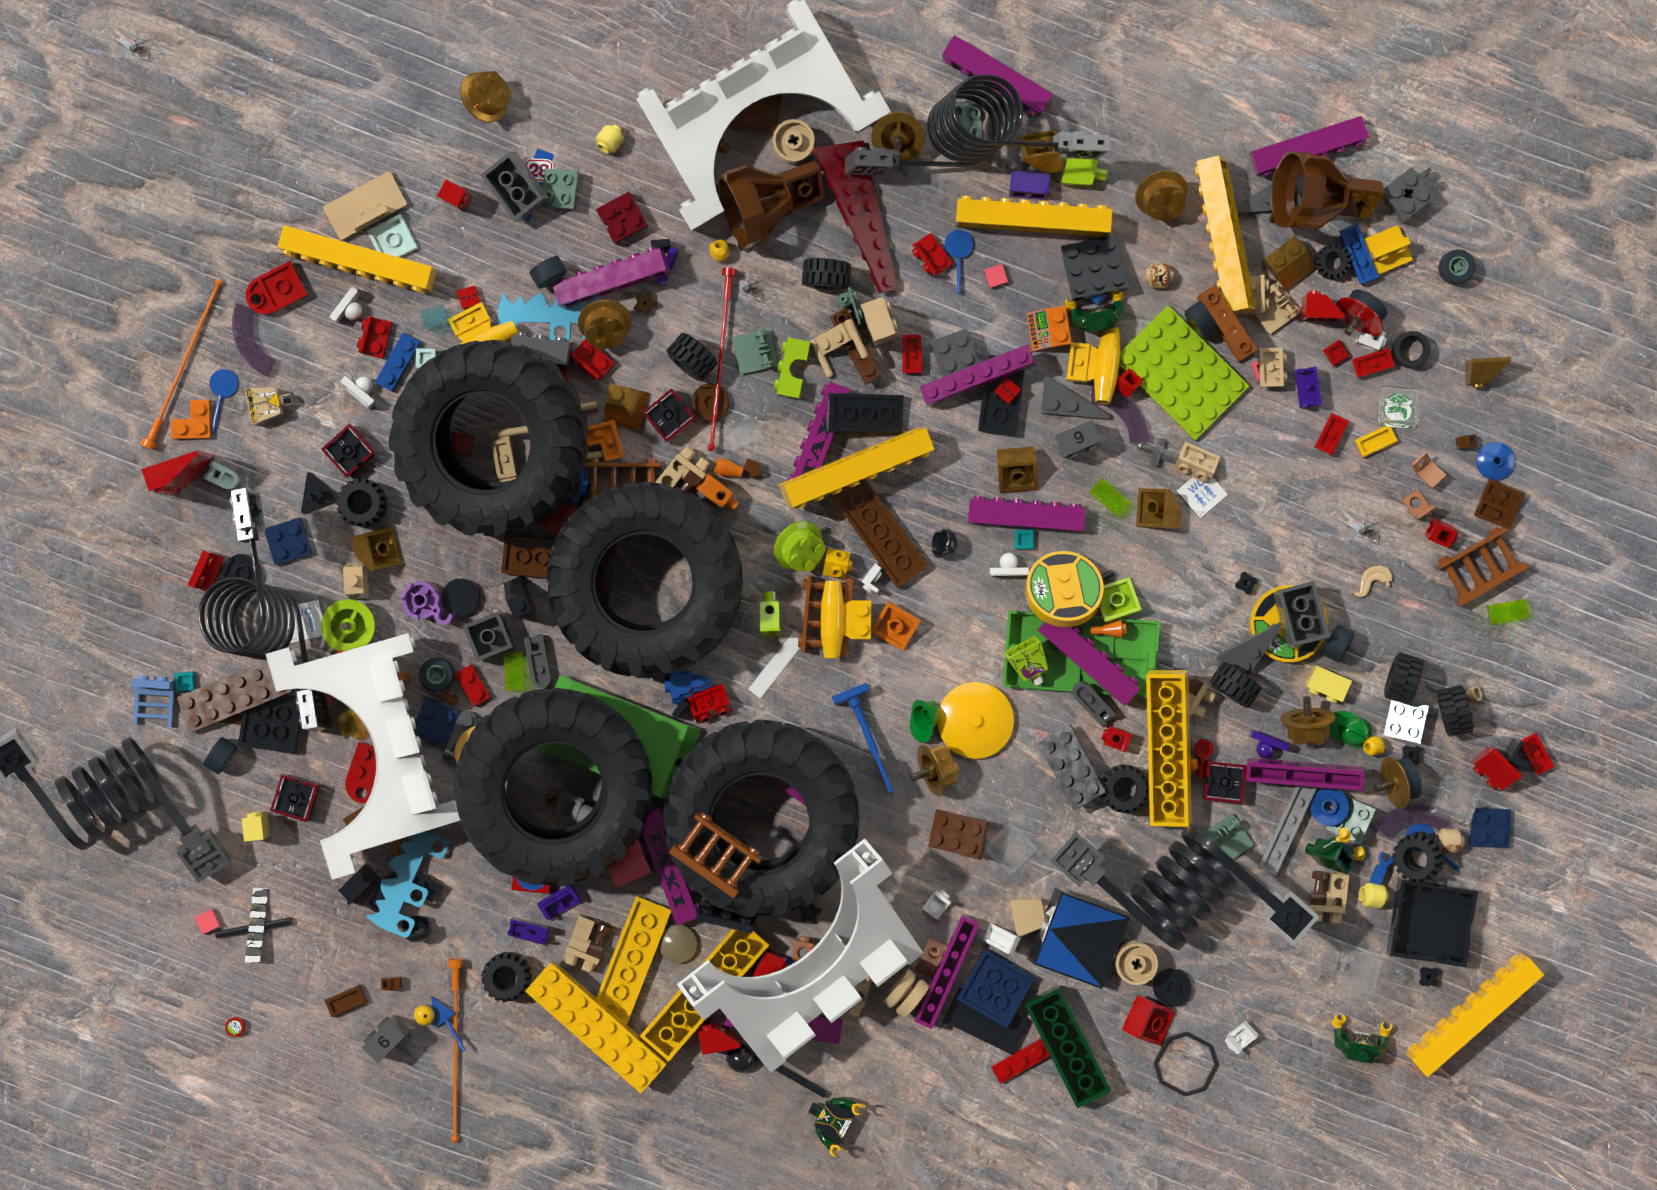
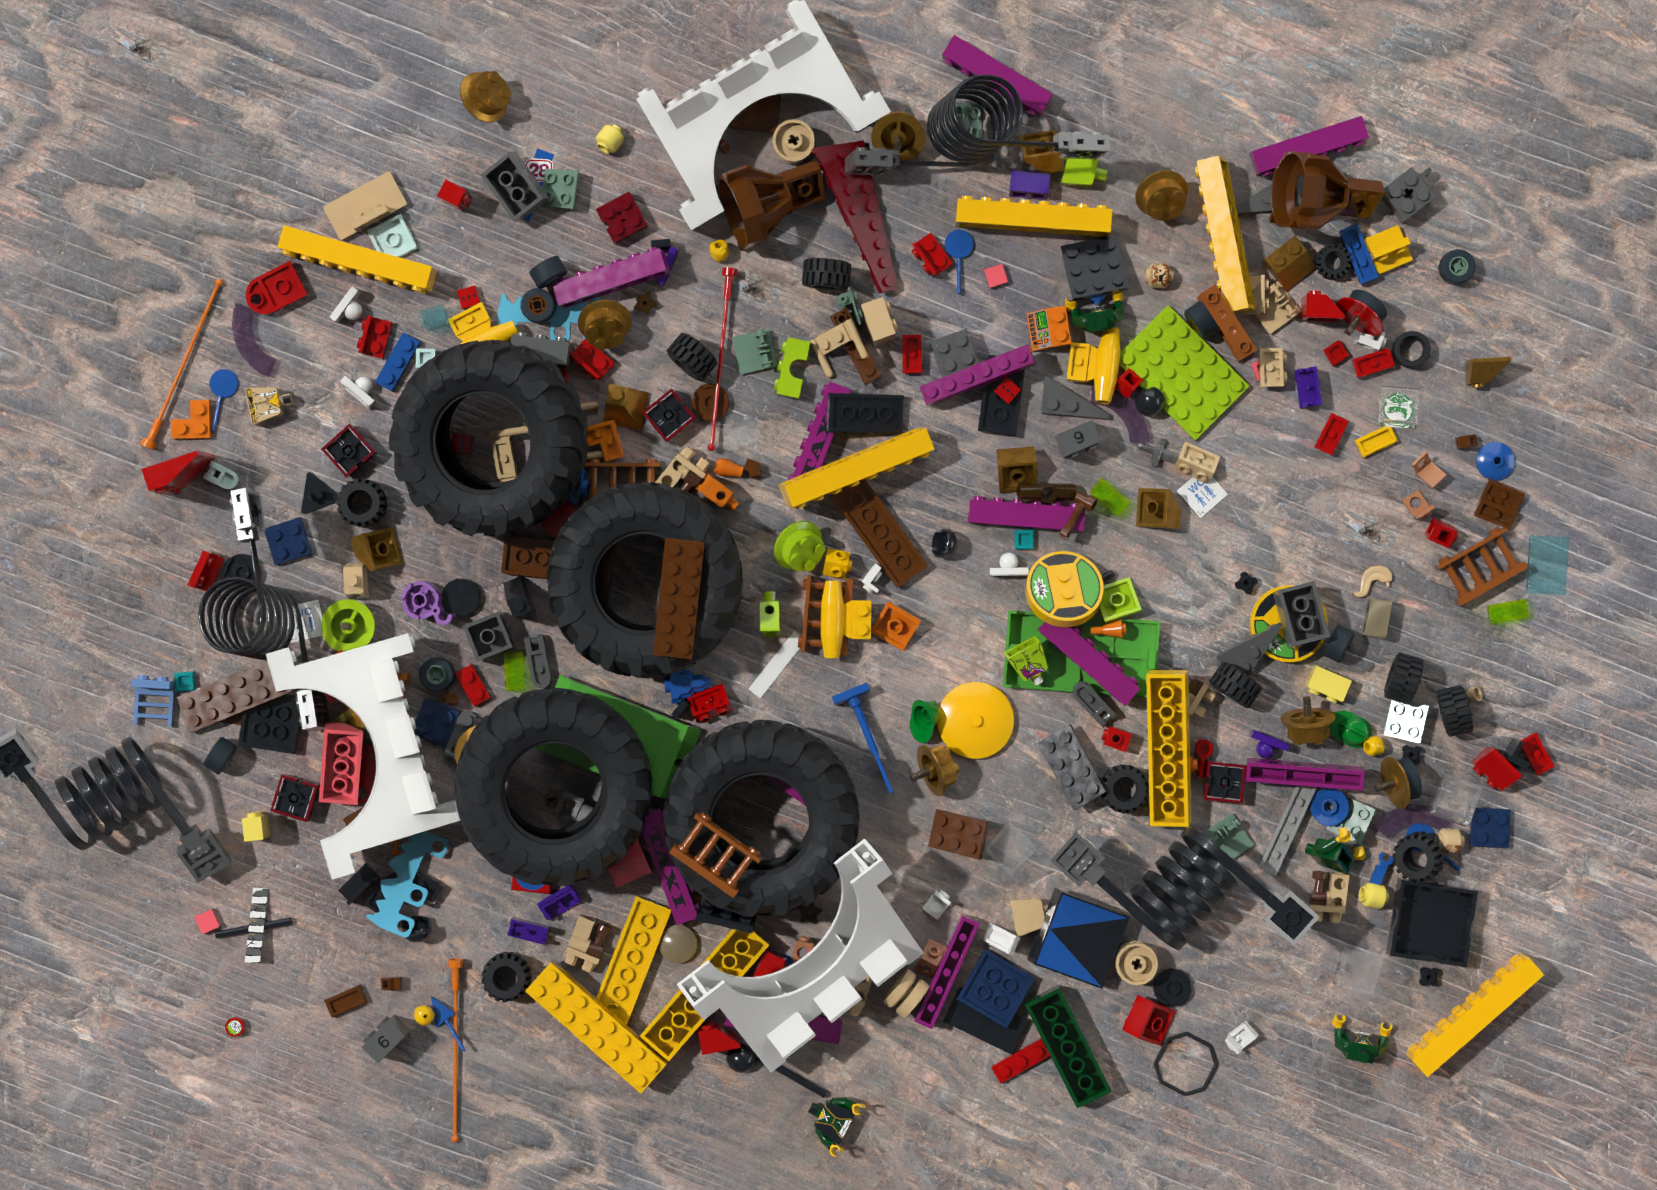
none -> coral slope [319,722,363,805]
none -> black wheel [521,288,556,323]
none -> reddish brown plate [653,537,705,659]
none -> dark brown piece [1016,481,1077,503]
none -> reddish brown brick [1059,492,1098,540]
none -> black hair [1135,387,1166,416]
none -> dark tan piece [1362,599,1392,640]
none -> clear light blue piece [1526,535,1569,595]

